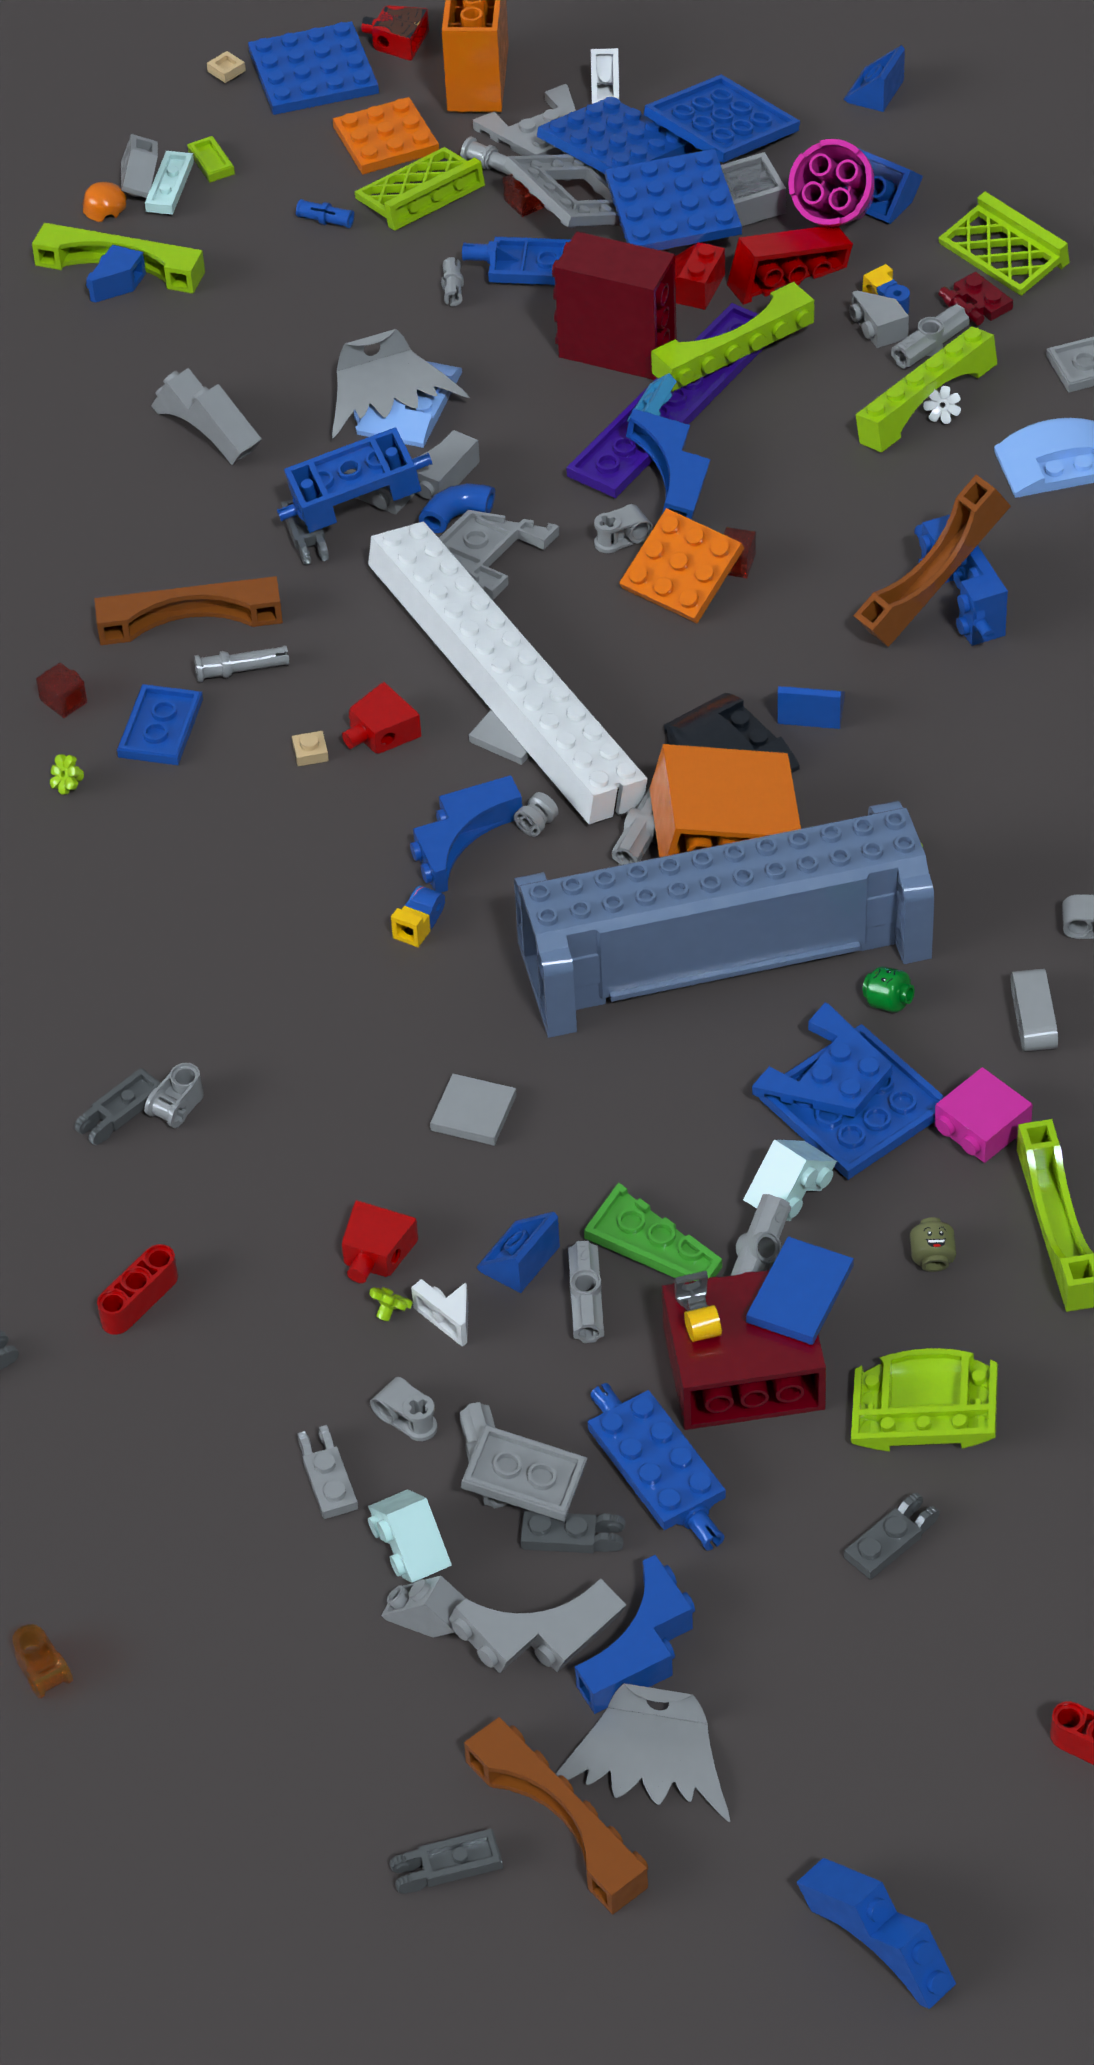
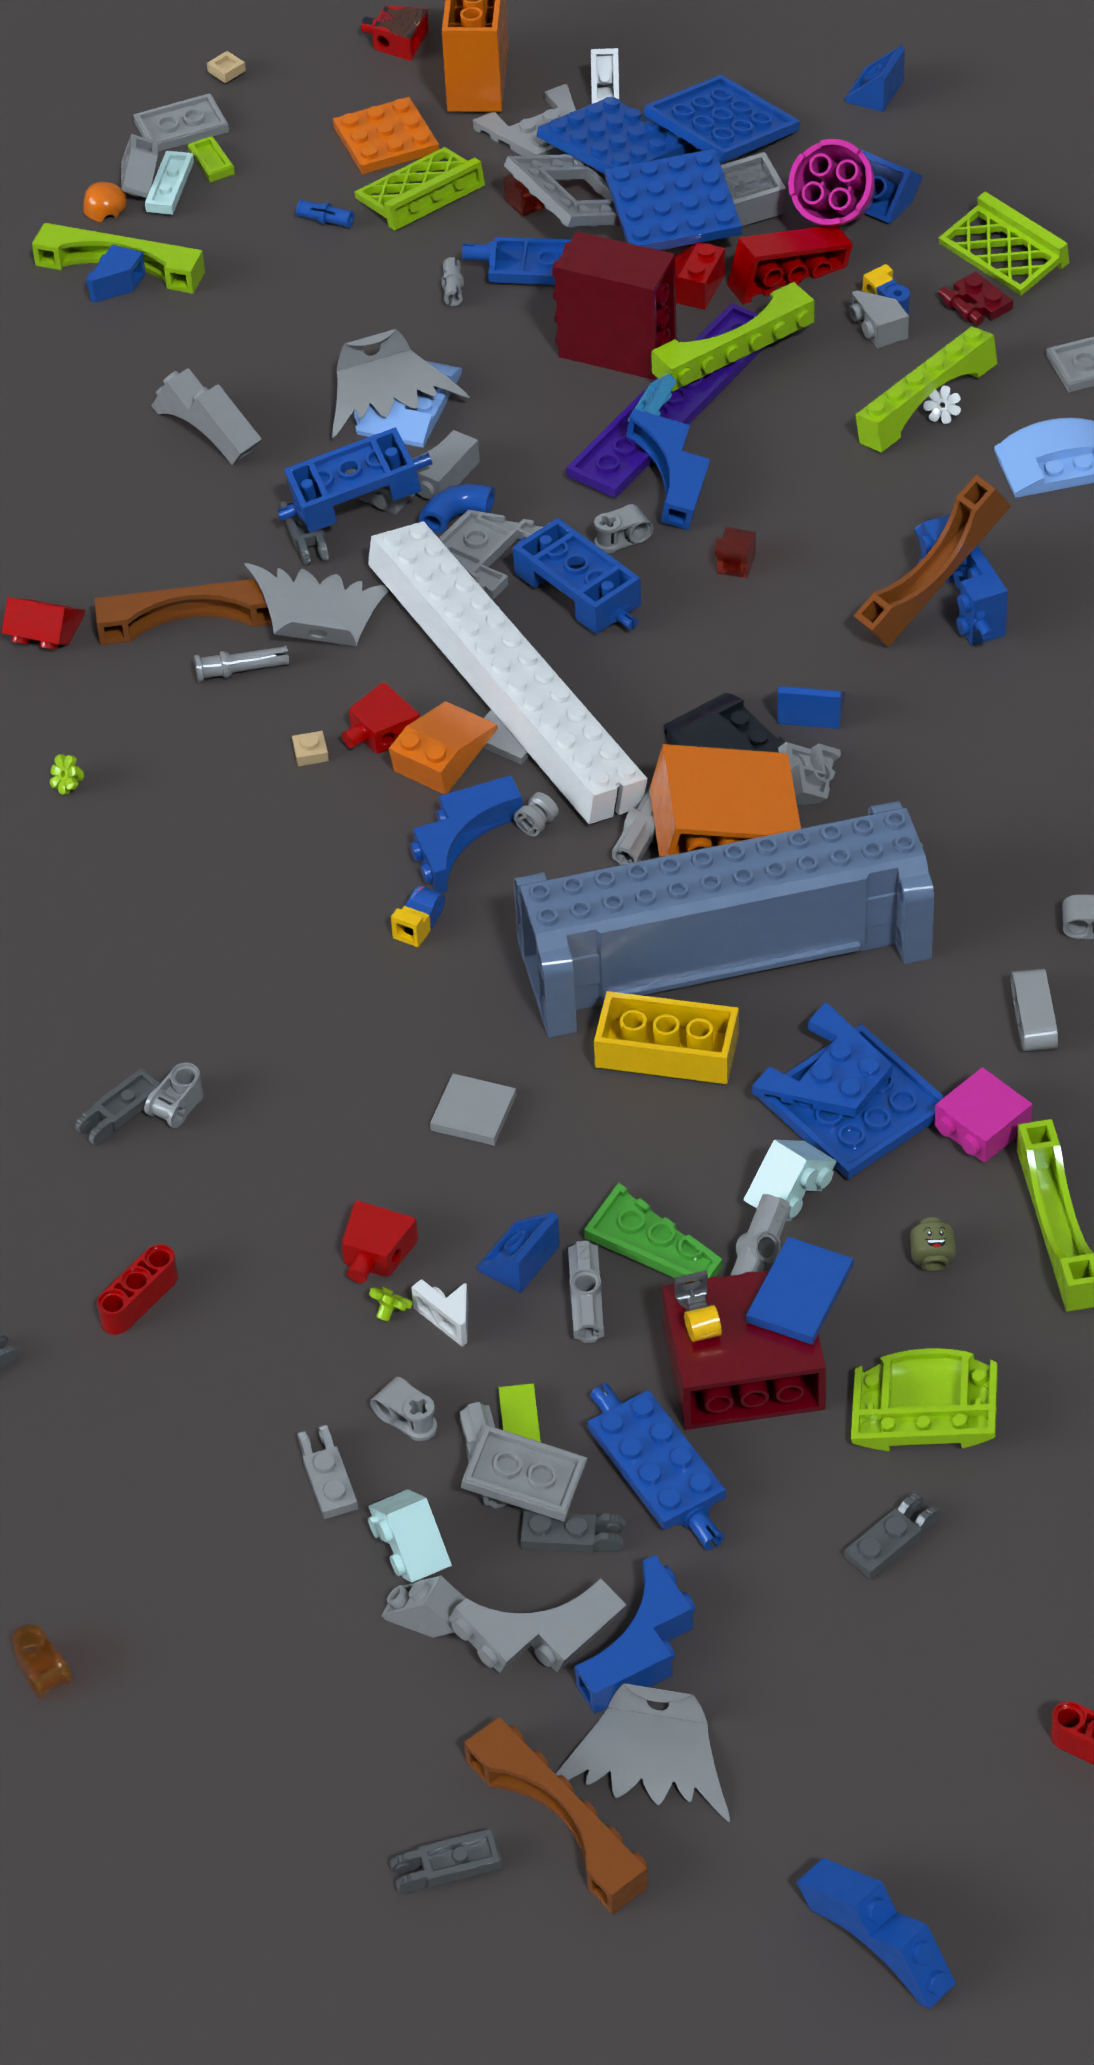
clear red brick [36,663,87,718] -> none
blue tile [117,684,203,765] -> none
blue plate [248,21,379,115] -> none
light grey pin [460,136,513,177] -> none
orange plate [619,508,744,623] -> none
green head [863,966,915,1013] -> none
light grey piece [891,304,969,369] -> none
none -> red slope [1,597,85,650]
none -> light grey tile [133,93,229,152]
none -> light grey piece [244,563,390,647]
none -> orange slope [389,701,498,795]
none -> lime tile [498,1383,541,1442]
none -> blue brick [513,518,641,634]
none -> yellow brick [594,991,739,1084]
none -> light grey slope [778,742,841,805]

